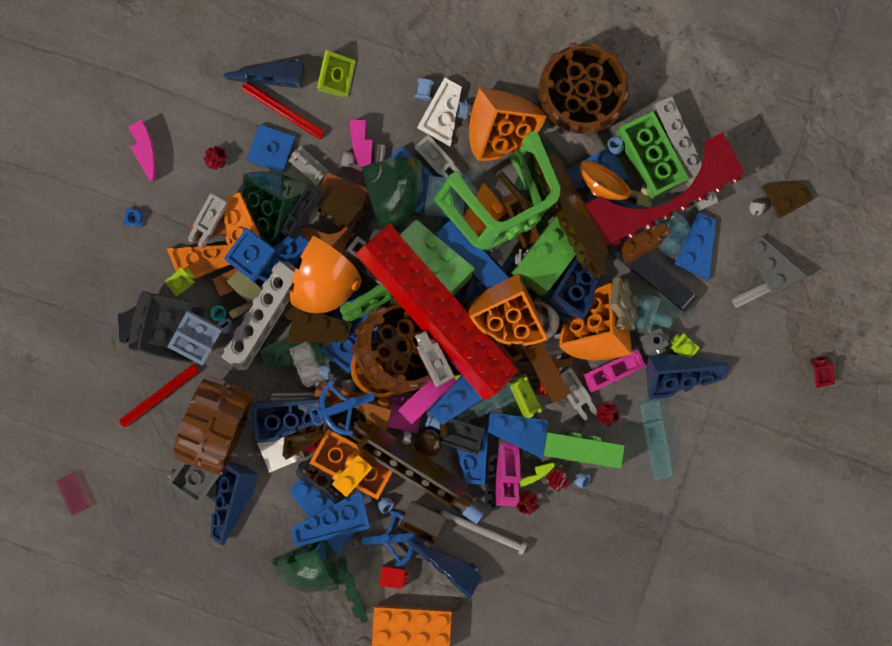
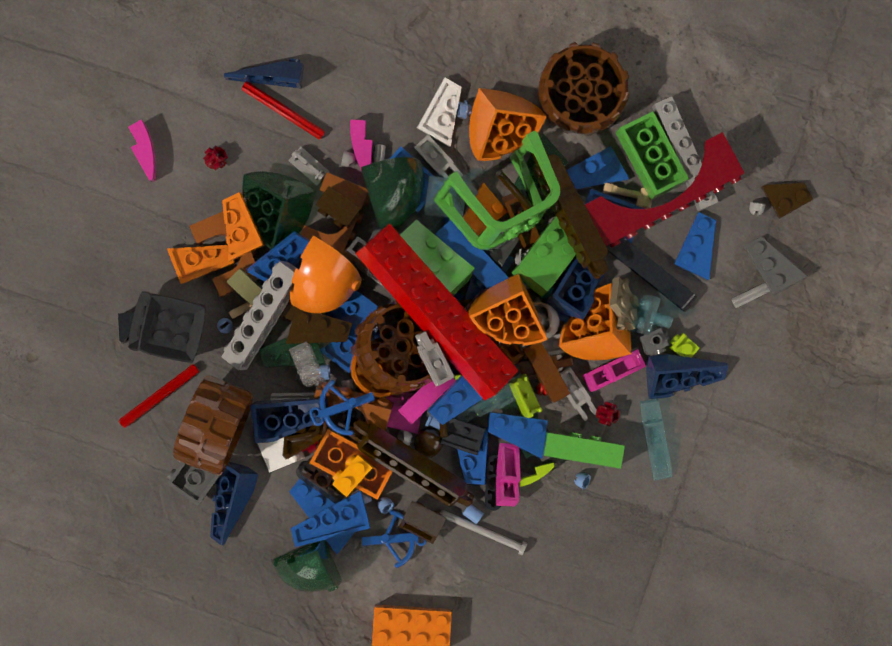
clear pink tile [56,473,90,516] -> none
blue plate [123,208,144,228] -> none
lime bracket [164,267,195,297] -> none
sand blue slope [168,310,222,366] -> none
light grey hinge [188,192,229,248] -> none
teal hinge [210,306,226,321] -> none
blue plate [224,228,277,282] -> none
blue plate [246,124,295,173] -> none
black hinge [281,186,324,240] -> none
lime slope [317,50,356,98] -> none
clear green wing [338,557,369,623] -> none
bright green hinge [340,284,392,322] -> none
red brick [379,565,408,589] -> none
dark blue wedge [407,538,482,599] -> none
medium blue bush [414,78,434,101] -> none
dark red gear [516,490,540,515] -> none
dark red gear [545,468,570,492] -> none
orange dish [579,161,631,200] -> none
medium blue hinge [608,137,624,154] -> none
reddish brown hinge [618,223,671,264] -> none
clear light blue plate [656,212,691,259] -> none
dark red bracket [810,356,835,388] -> none

